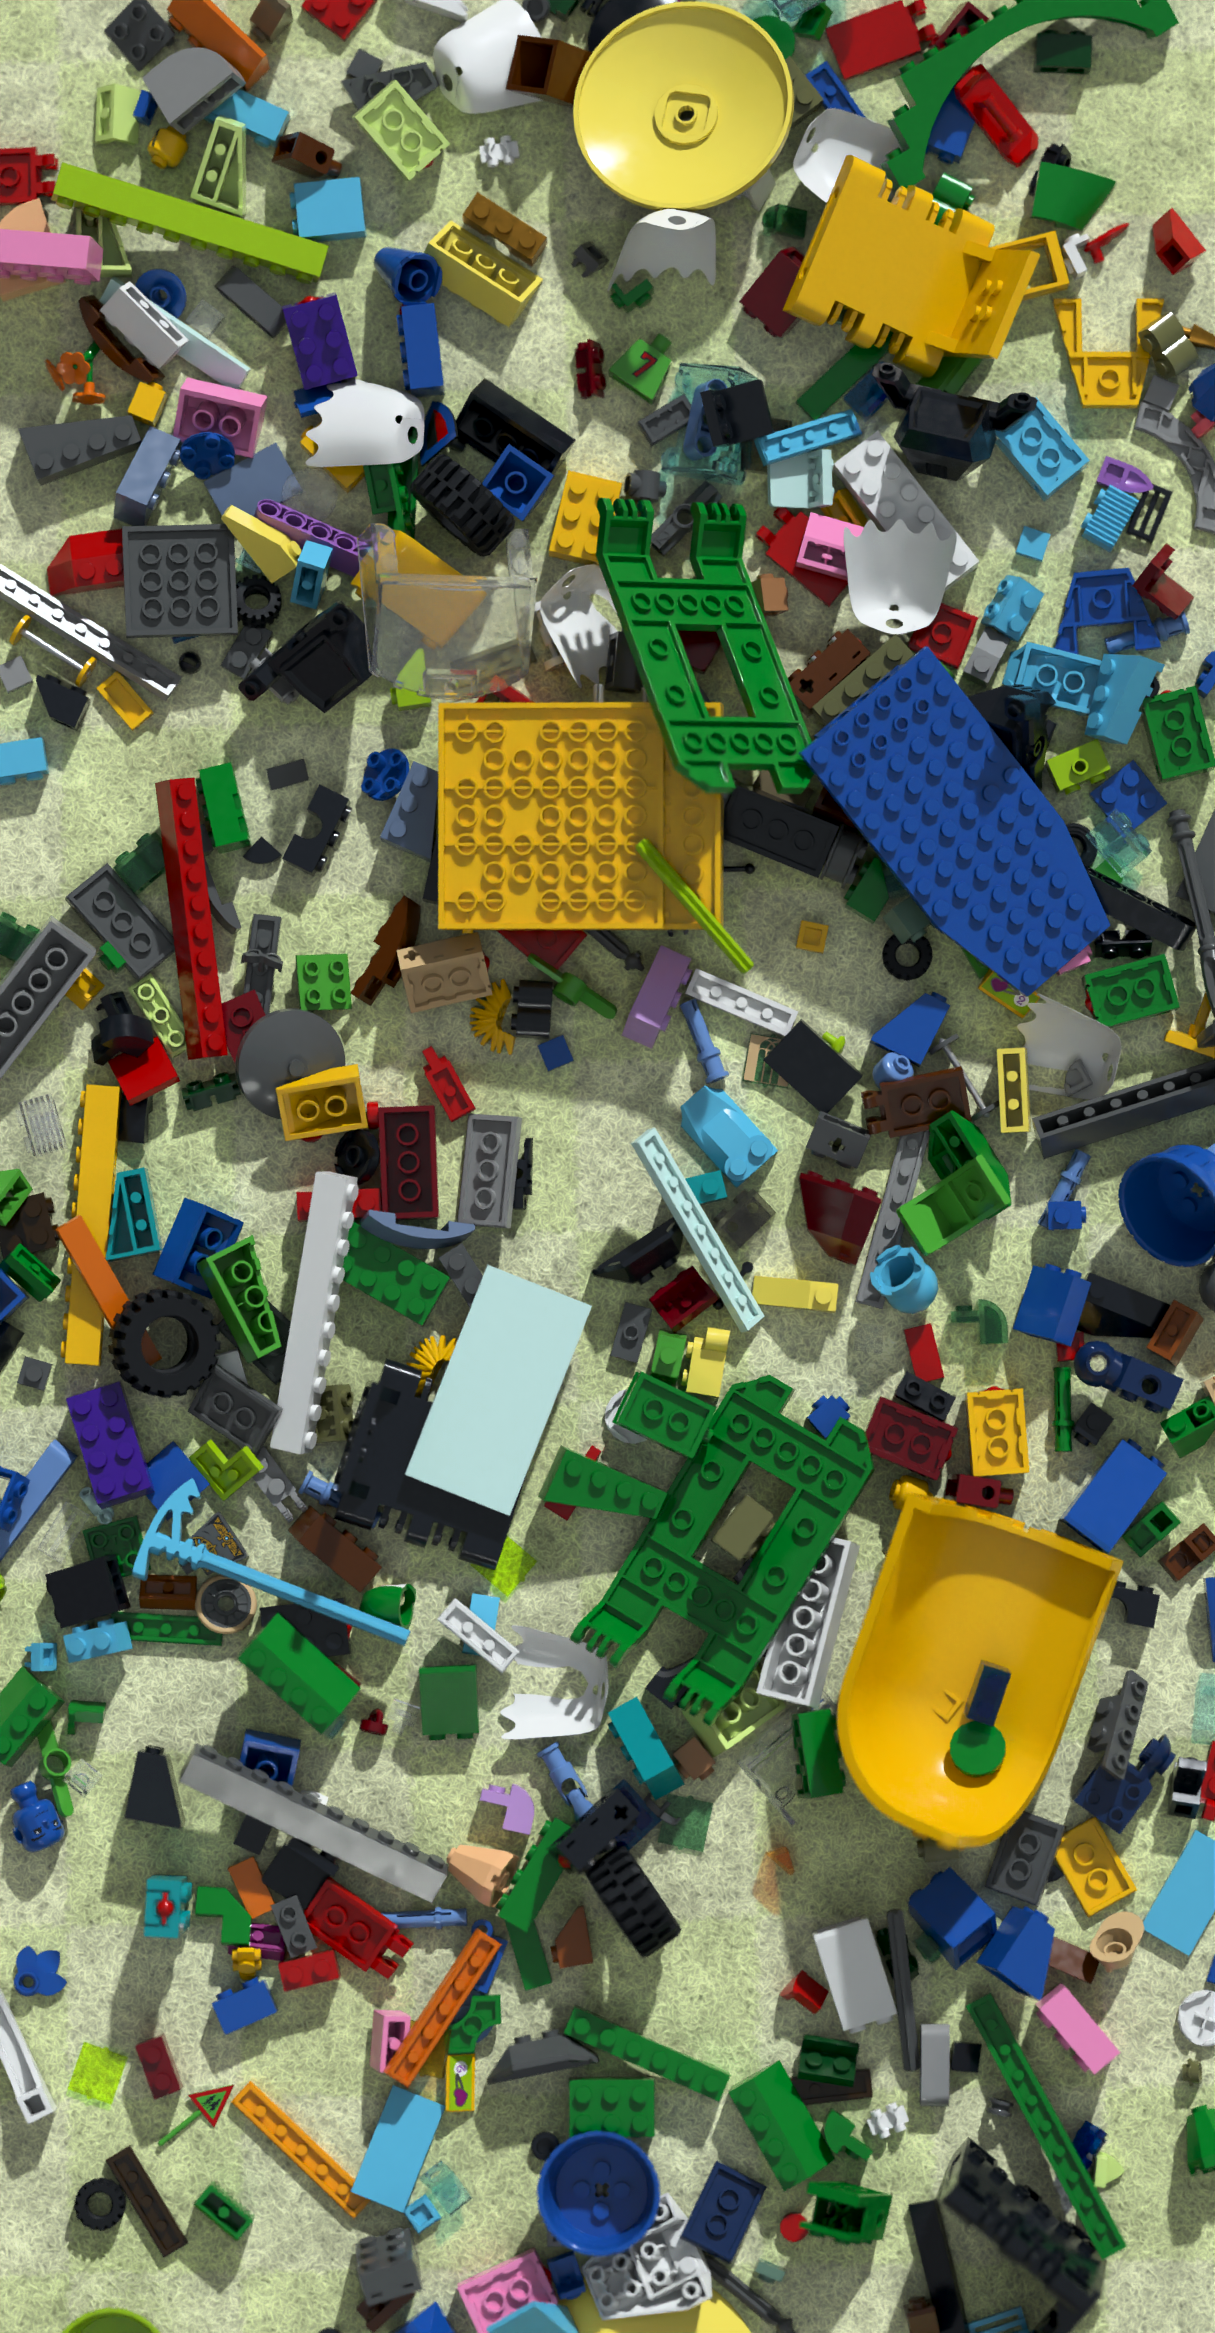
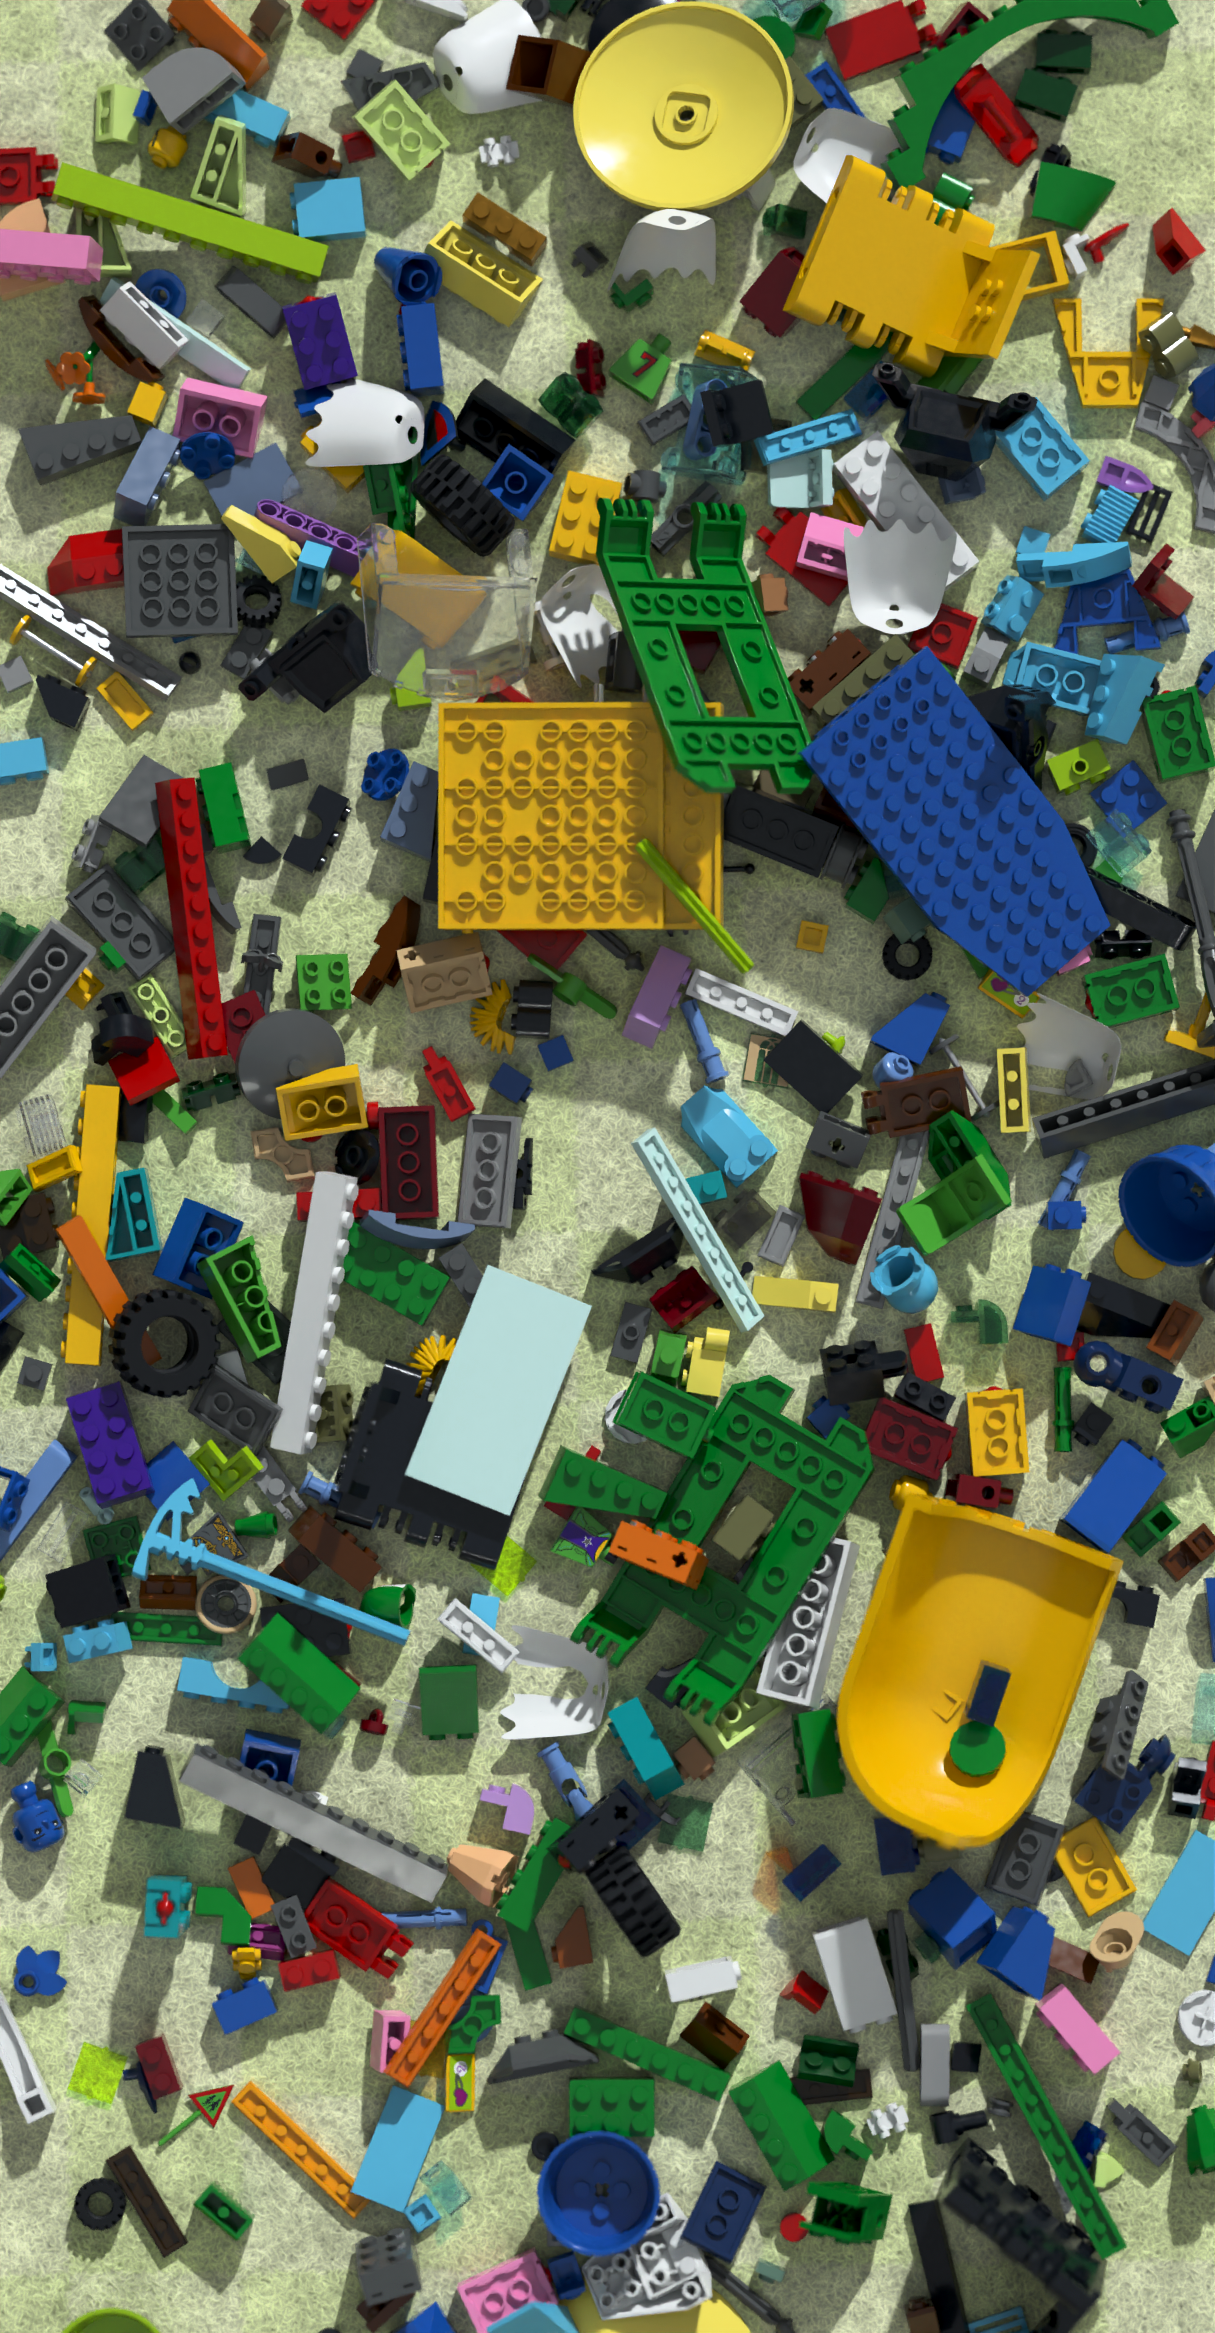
none -> yellow tile [26,1145,83,1192]
none -> light grey hinge [72,815,113,874]
none -> dark grey tile [99,755,183,849]
none -> dark blue bar [123,2061,157,2114]
none -> bright green piece [153,1089,198,1135]
none -> medium azure arch [177,1657,290,1714]
none -> green cone [235,1511,278,1539]
none -> tan tile [250,1127,315,1182]
none -> reddish brown slope [269,1544,321,1603]
none -> red tile [342,130,375,164]
none -> dark blue brick [489,1062,533,1105]
none -> clear green brick [538,372,603,438]
none -> torso [550,1506,618,1567]
none -> orange piece [609,1519,709,1590]
none -> white window [665,1956,742,2003]
none -> reddish brown panel [680,2001,750,2070]
none -> yellow hinge [694,330,756,377]
none -> light grey tile [757,1205,805,1267]
none -> clear blue bracket [782,1844,842,1902]
none -> black brick [819,1340,908,1406]
none -> clear blue bracket [874,1817,920,1876]
none -> black pin [929,2110,988,2145]
none -> sand blue bracket [938,467,986,505]
none -> dark green brick [1014,67,1078,123]
none -> medium azure slope [1016,542,1132,588]
none -> dark grey hinge [1106,2098,1177,2168]
none -> yellow tile [1113,1228,1166,1279]

